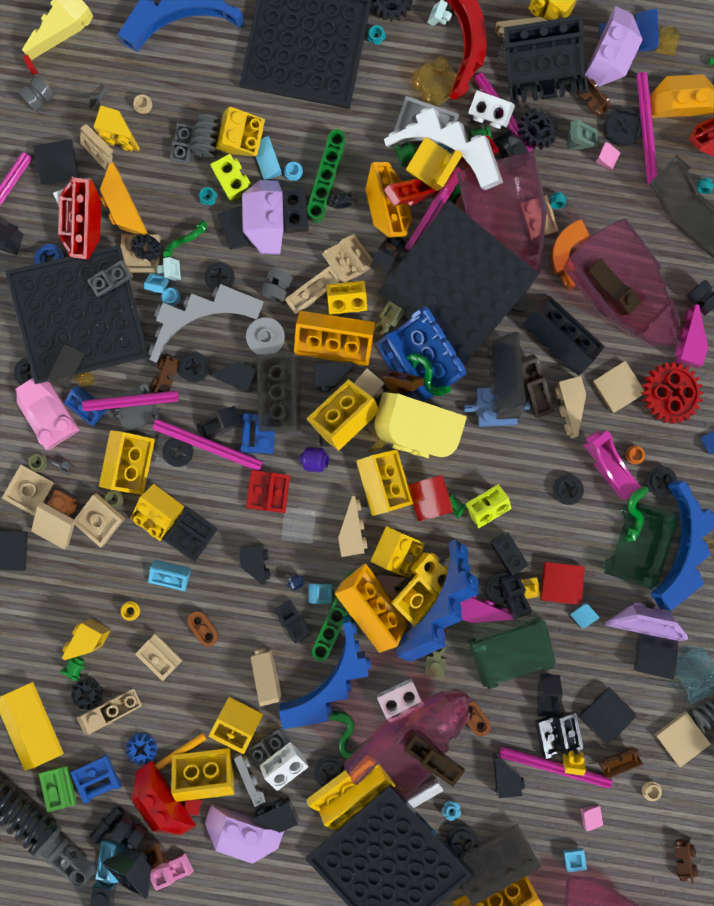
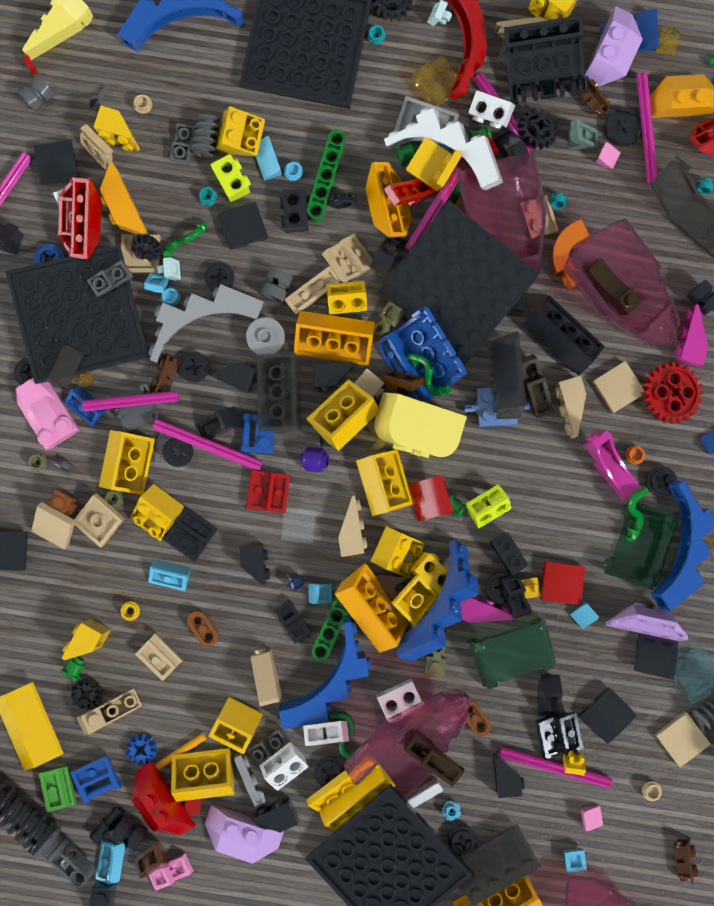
tan tile [2,465,56,516] -> none
black slope [102,849,151,899] -> none
lavender wedge [242,180,283,255] -> none
black gear [553,474,584,505] -> none
reddish brown hinge [598,748,643,779] -> none
none -> white brick [303,721,349,746]

